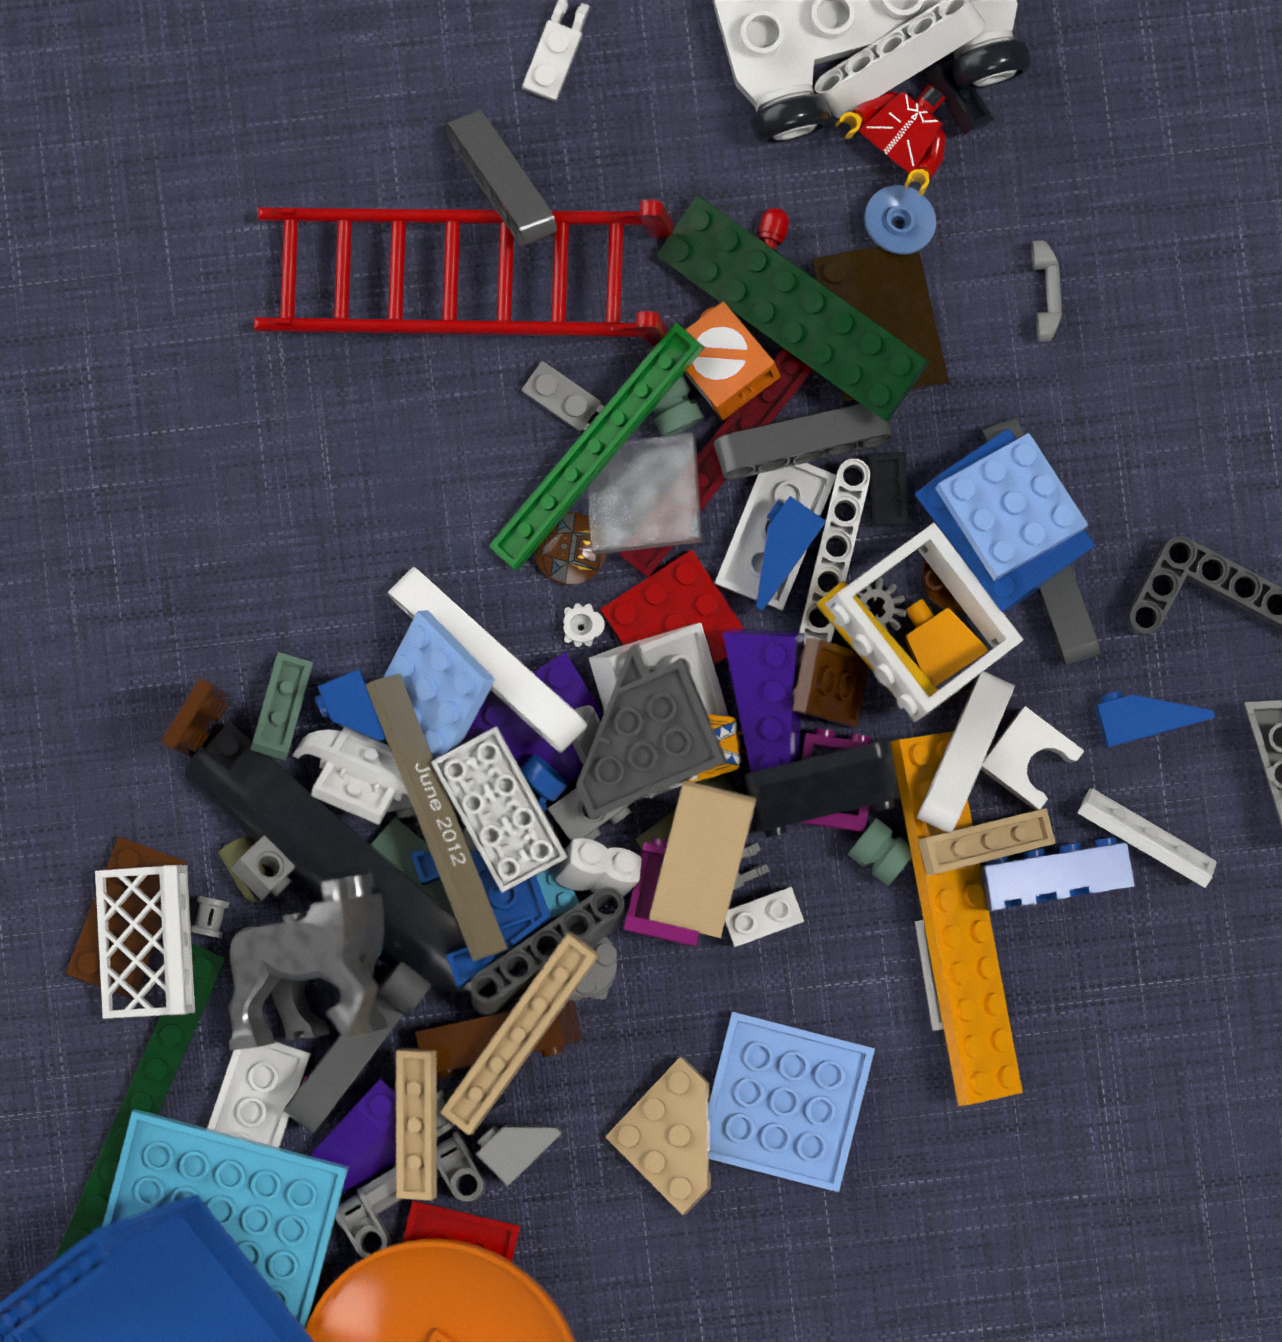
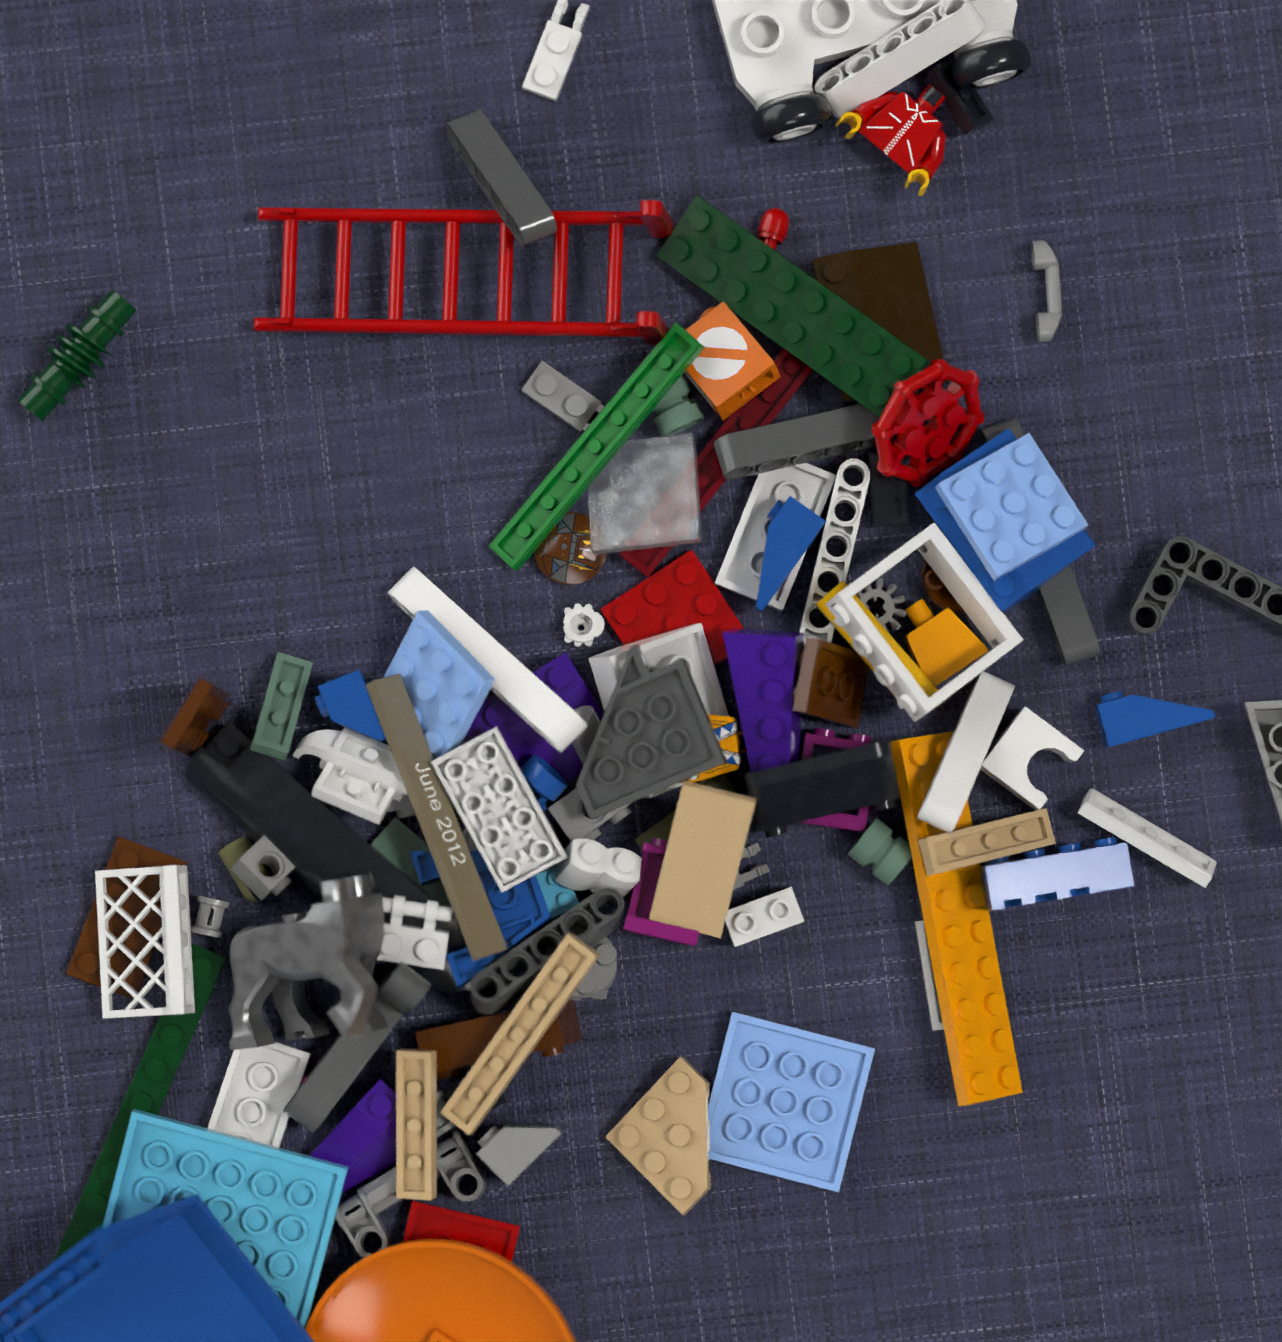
medium blue dish [864,185,936,255] -> none
none -> dark green piece [17,289,137,422]
none -> white plate [377,895,453,970]
none -> red plate [871,359,985,487]

